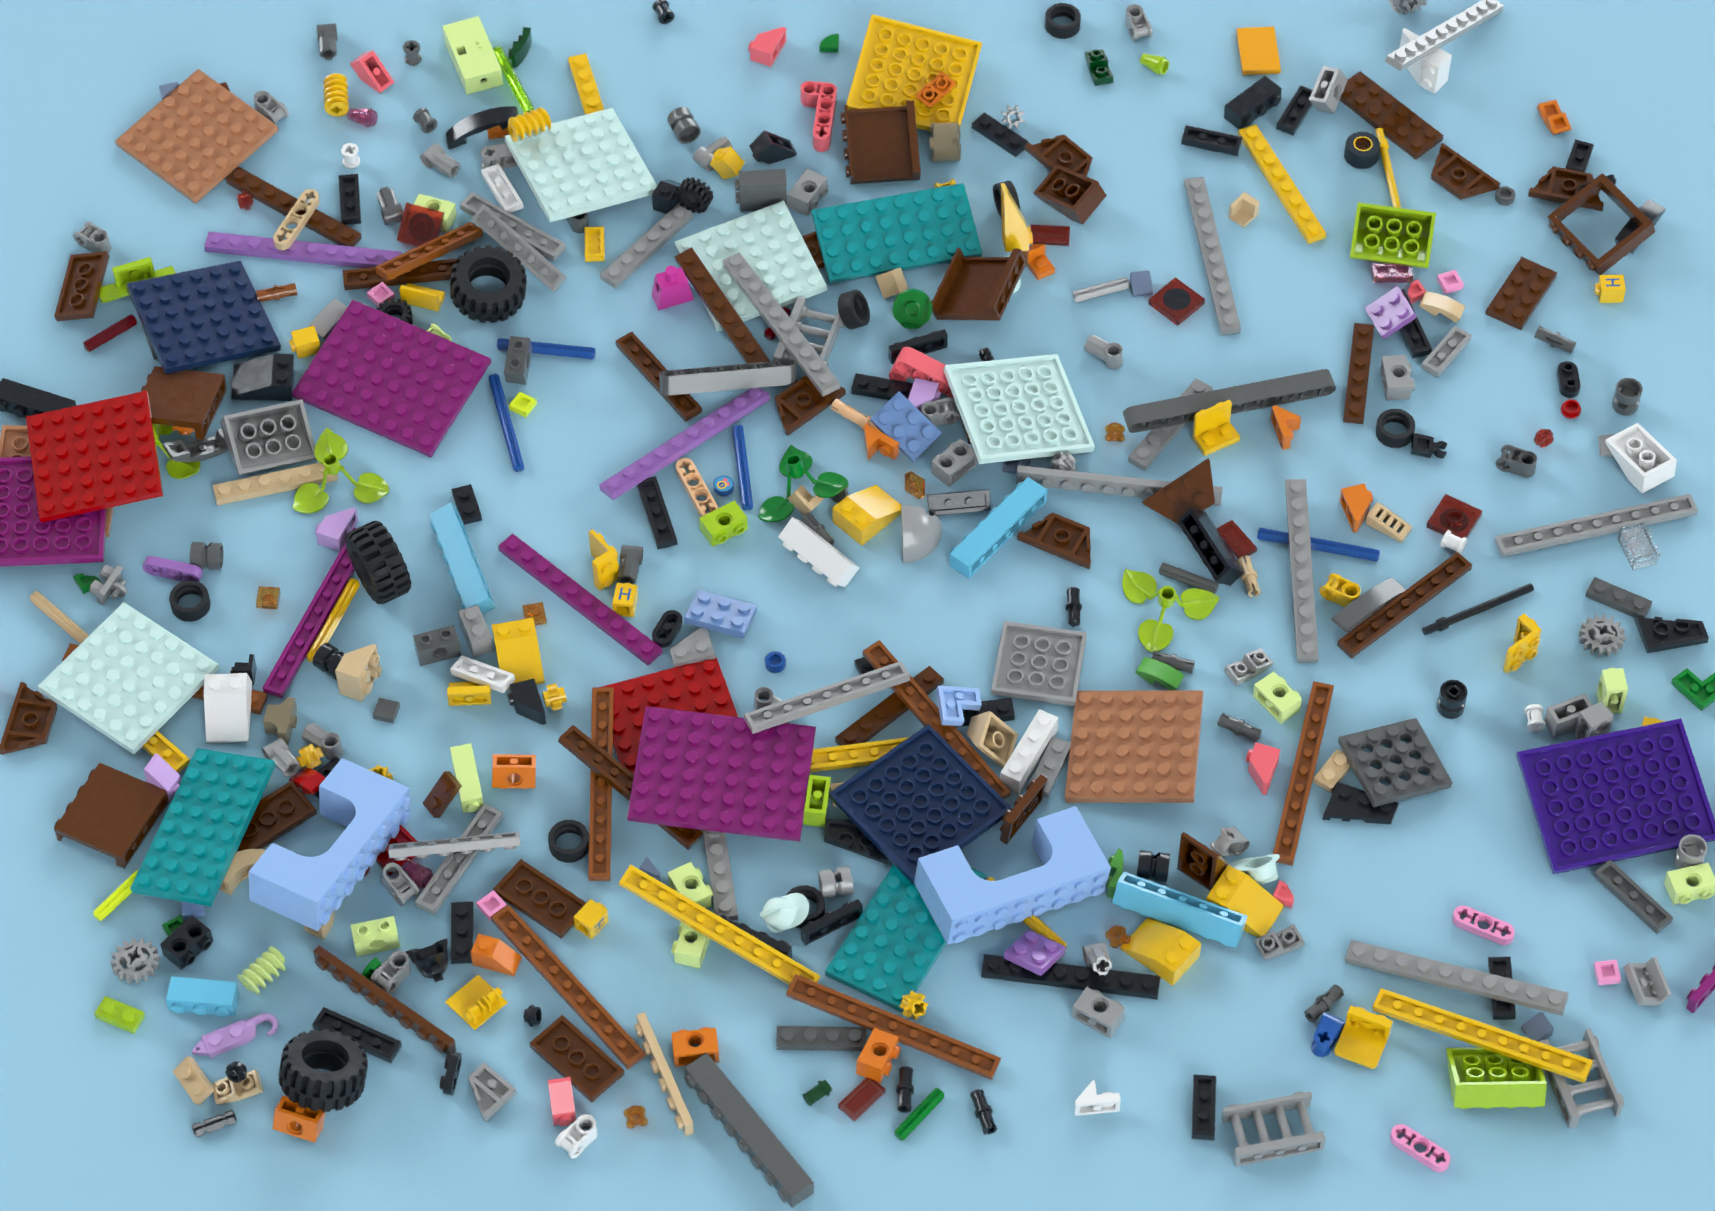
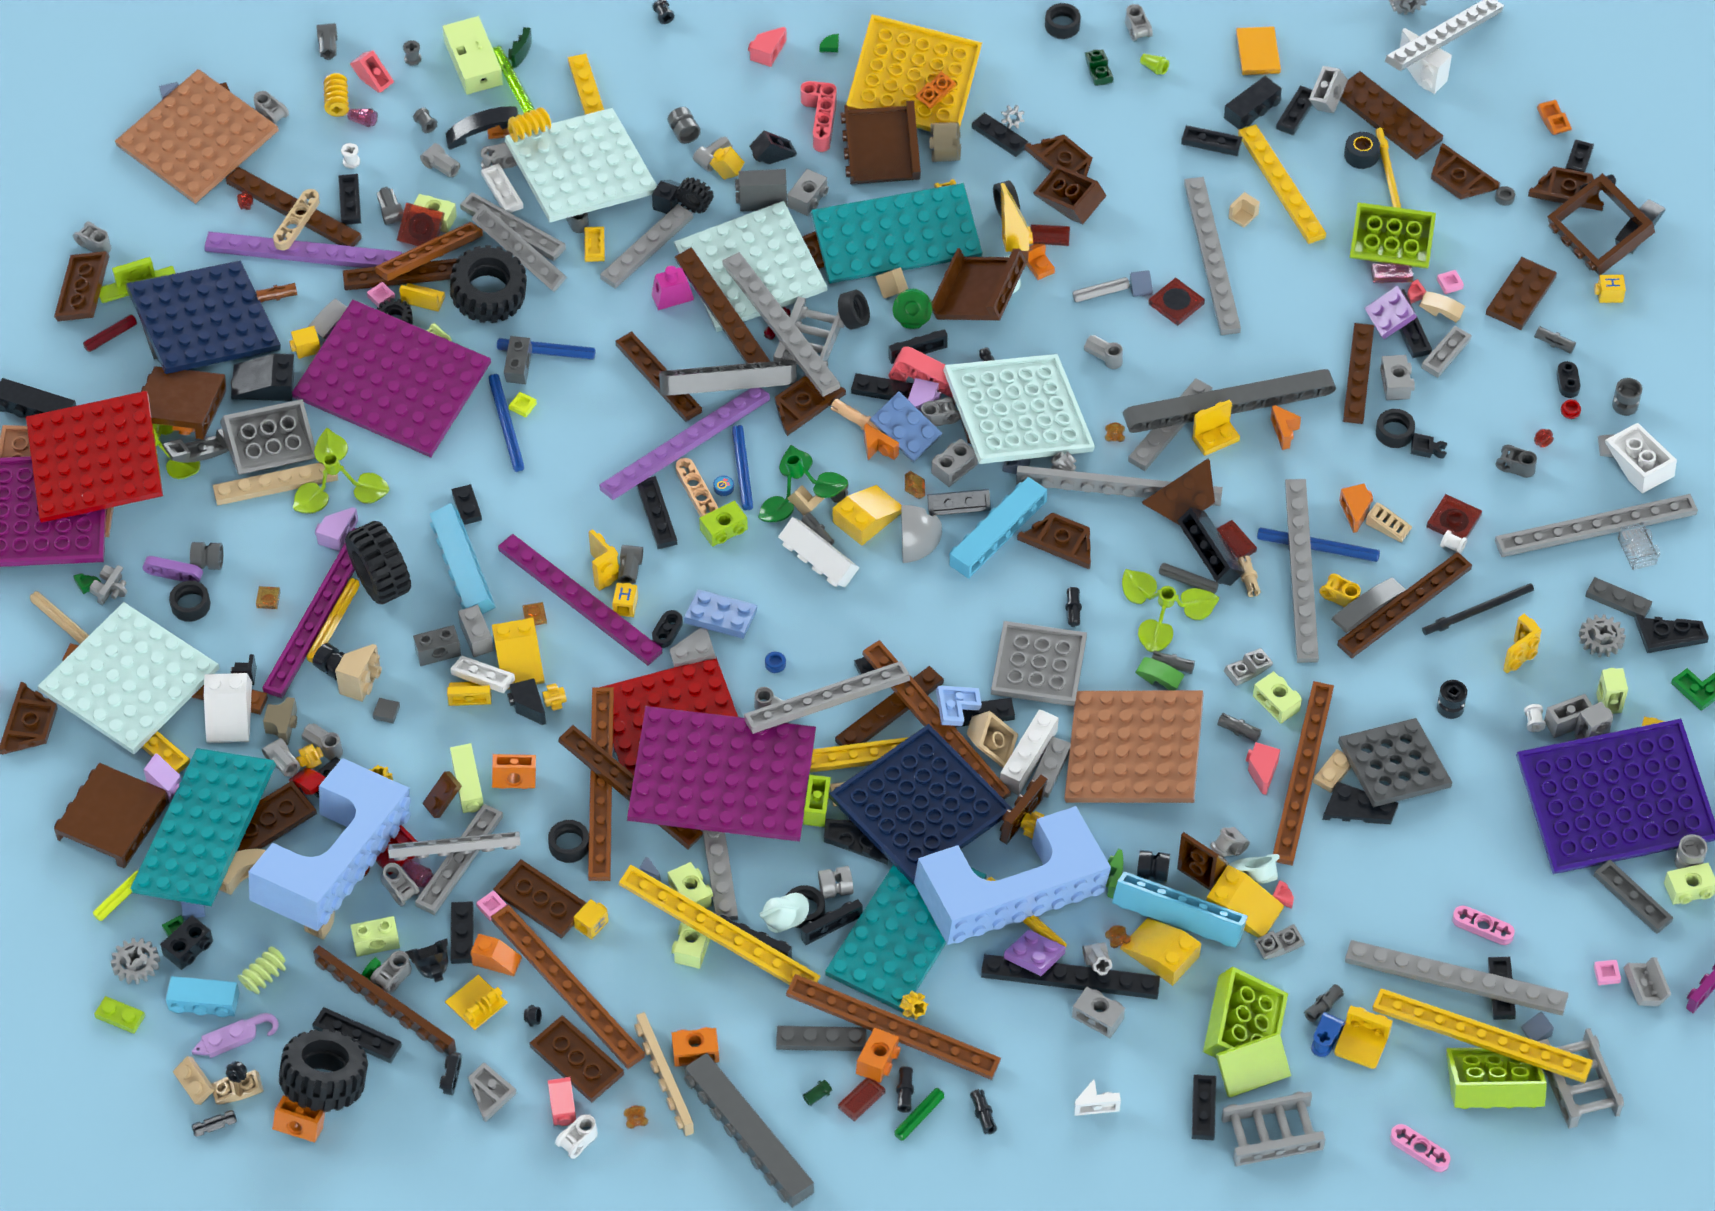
none -> yellow gear [1020,811,1045,839]
none -> lime slope [1203,966,1288,1059]
none -> lime tile [1216,1032,1291,1098]

